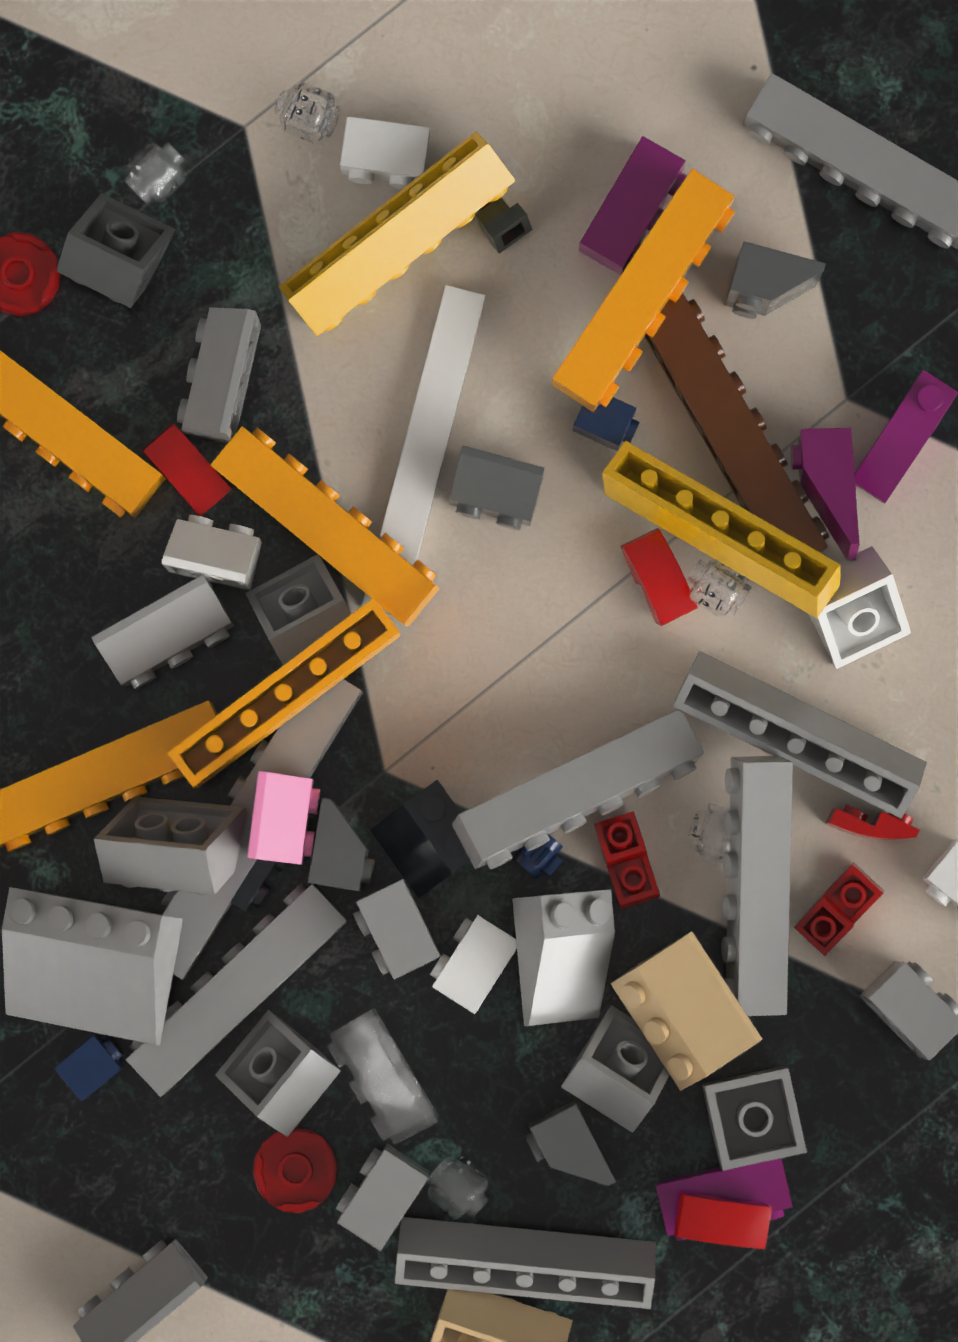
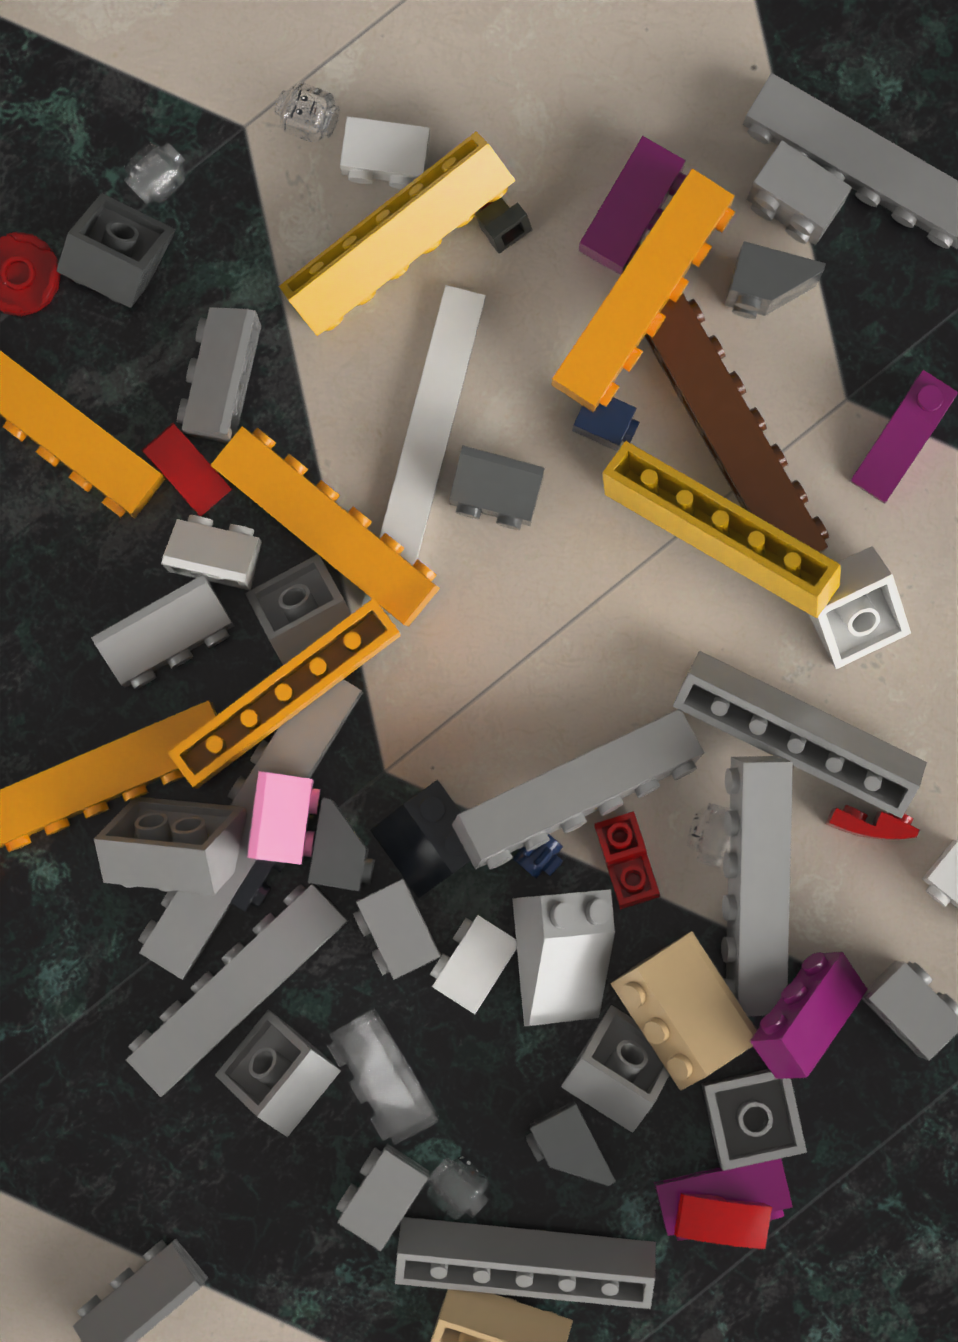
light grey slope [2,887,183,1045] -> none
dark blue brick [54,1034,125,1101] -> none
red tile [253,1127,338,1213] -> none
red slope [621,528,698,626] -> none
clear head [687,558,752,617] -> none
magenta slope [791,428,860,561] -> none
red slope [794,862,884,956] -> none
none -> light grey brick [747,141,852,245]
none -> magenta brick [750,951,868,1079]

